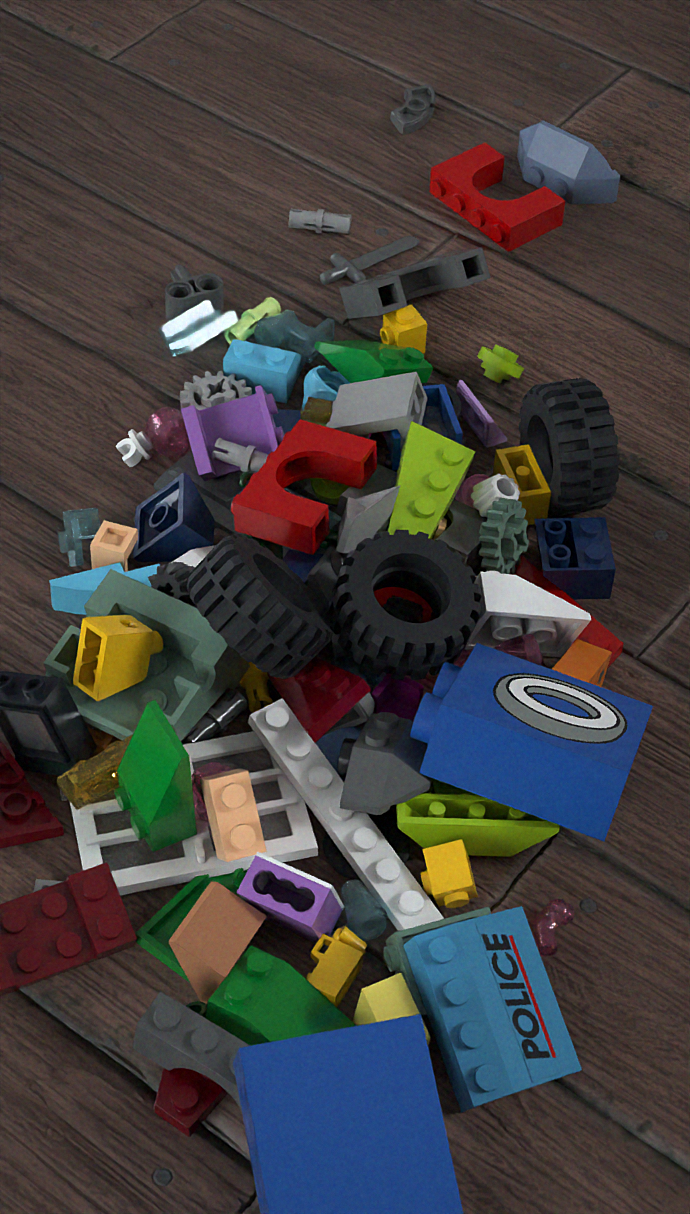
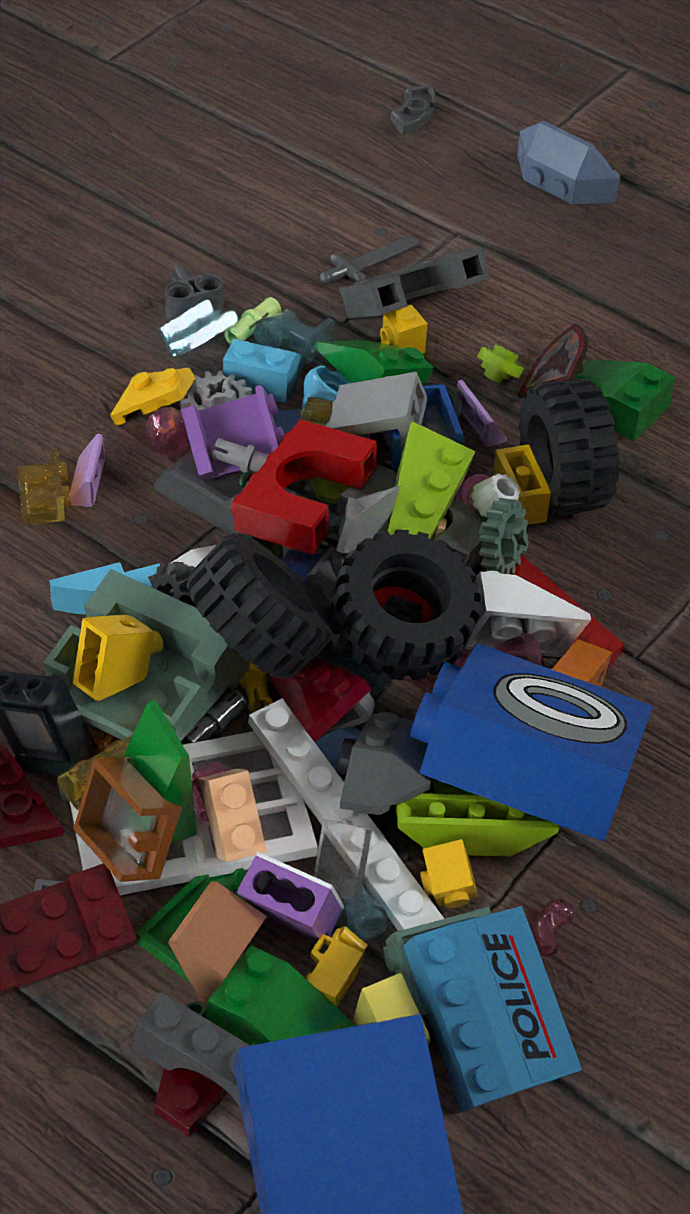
clear light blue bracket [58,508,100,567] -> none
light nougat panel [90,520,138,572] -> none
white plate [116,429,154,467] -> none
dark blue slope [133,472,214,562] -> none
light grey pin [289,208,352,234] -> none
magenta panel [371,674,424,722] -> none
red arch [429,142,565,252] -> none
dark blue slope [534,517,616,599] -> none
none -> clear yellow bracket [17,449,71,525]
none -> lavender slope [68,434,105,507]
none -> dark orange window [73,757,182,882]
none -> yellow wing [110,368,195,426]
none -> clear piece [314,819,372,902]
none -> shield [517,324,588,399]
none -> green slope [574,359,676,441]

